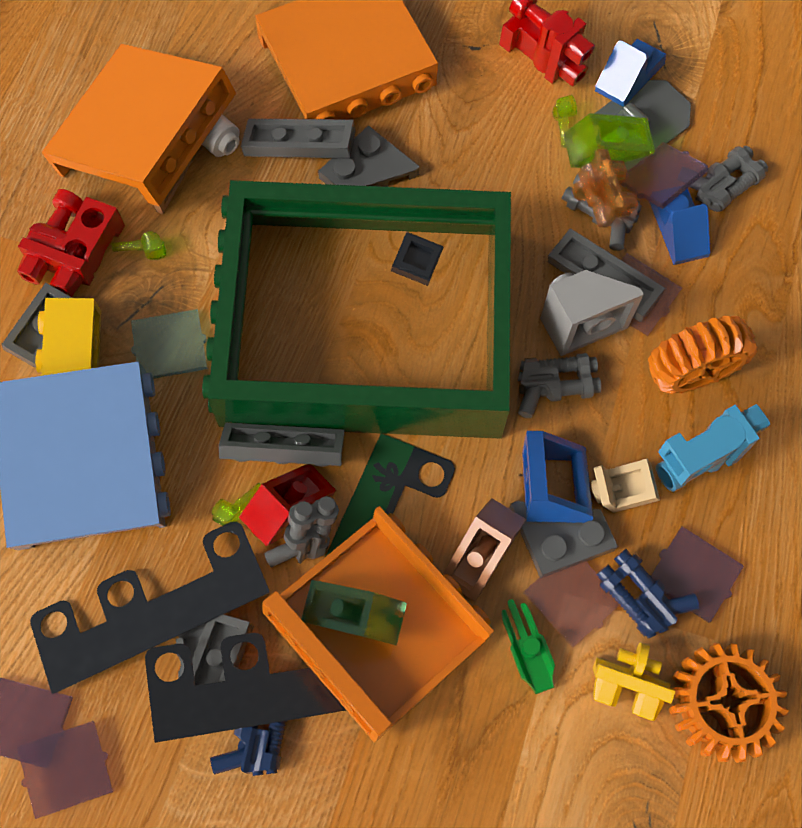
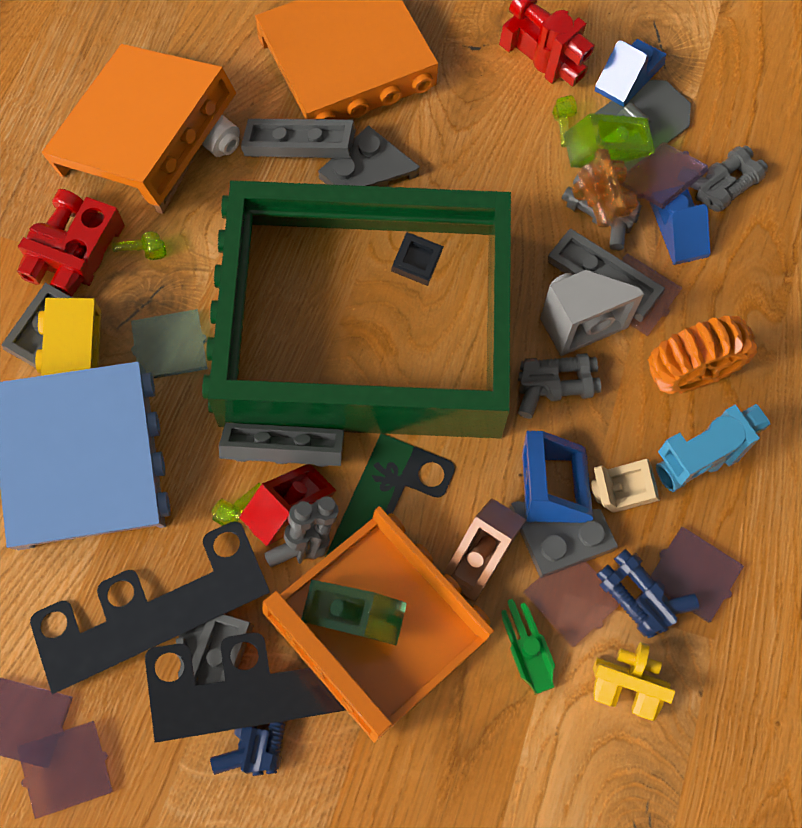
orange gear [669,643,789,763] -> none

